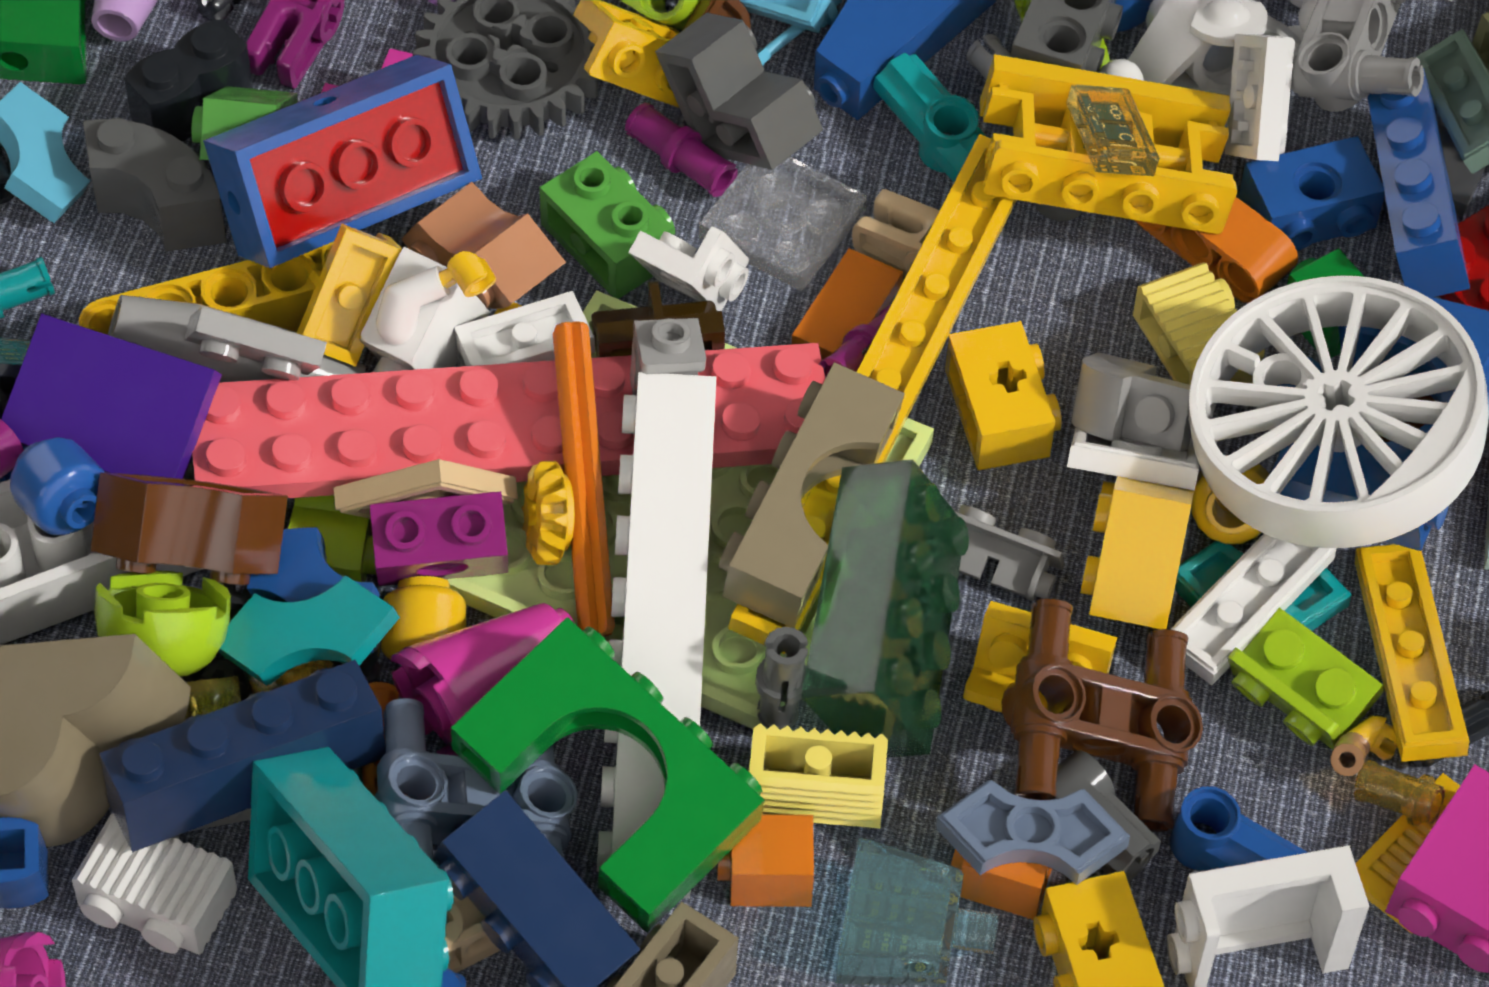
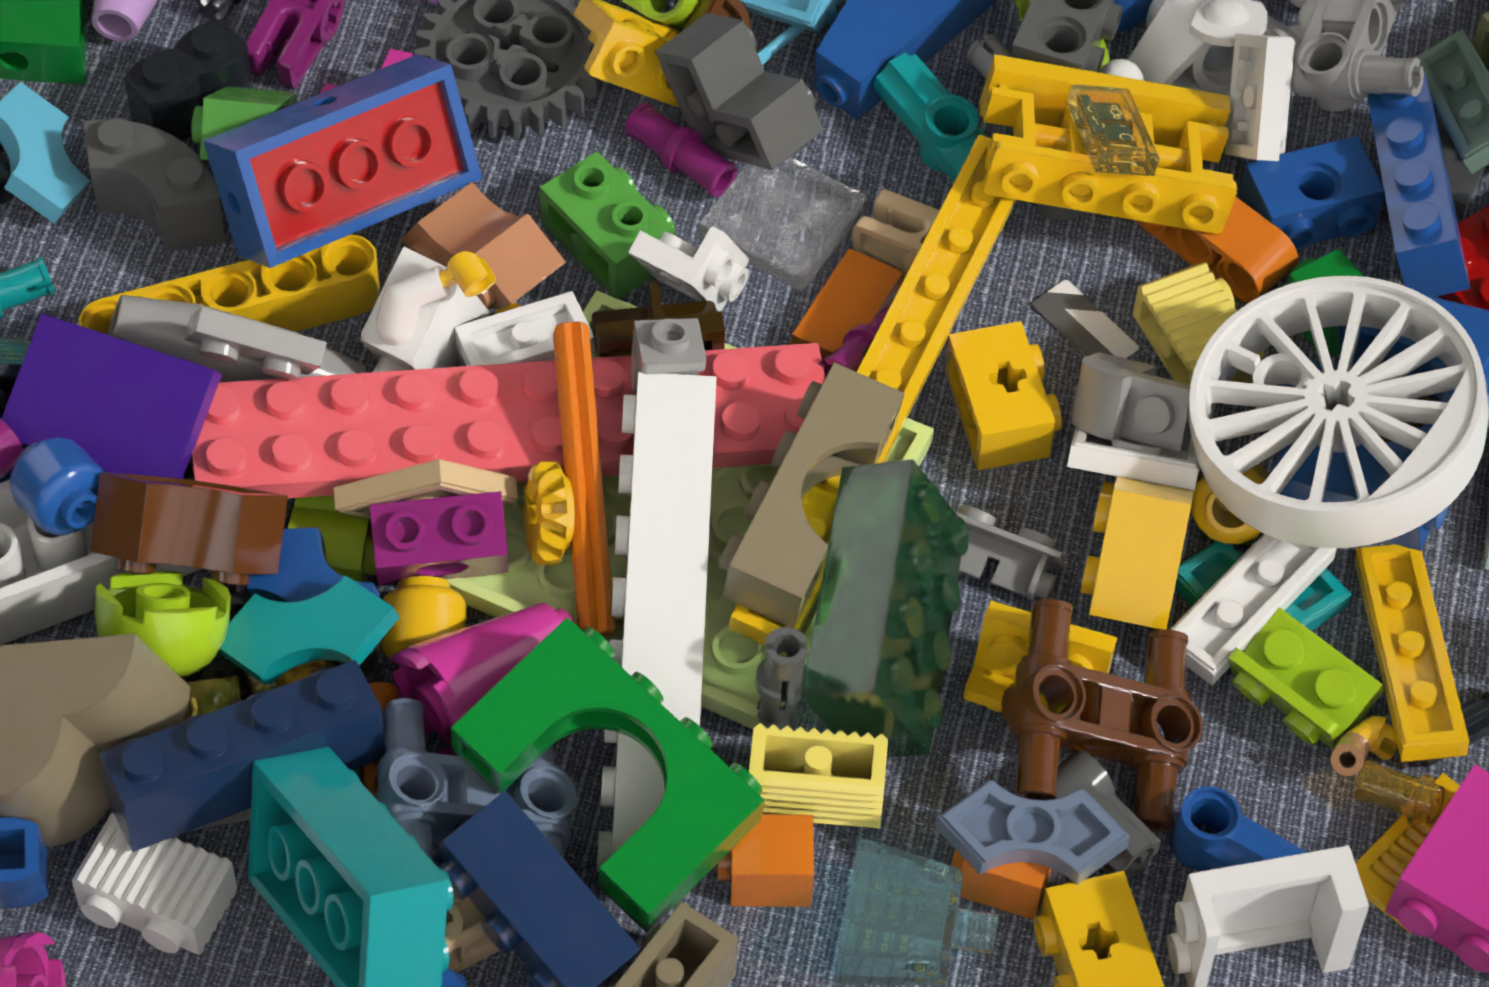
yellow panel [297,224,402,366] -> none
none -> sticker [1032,280,1139,359]

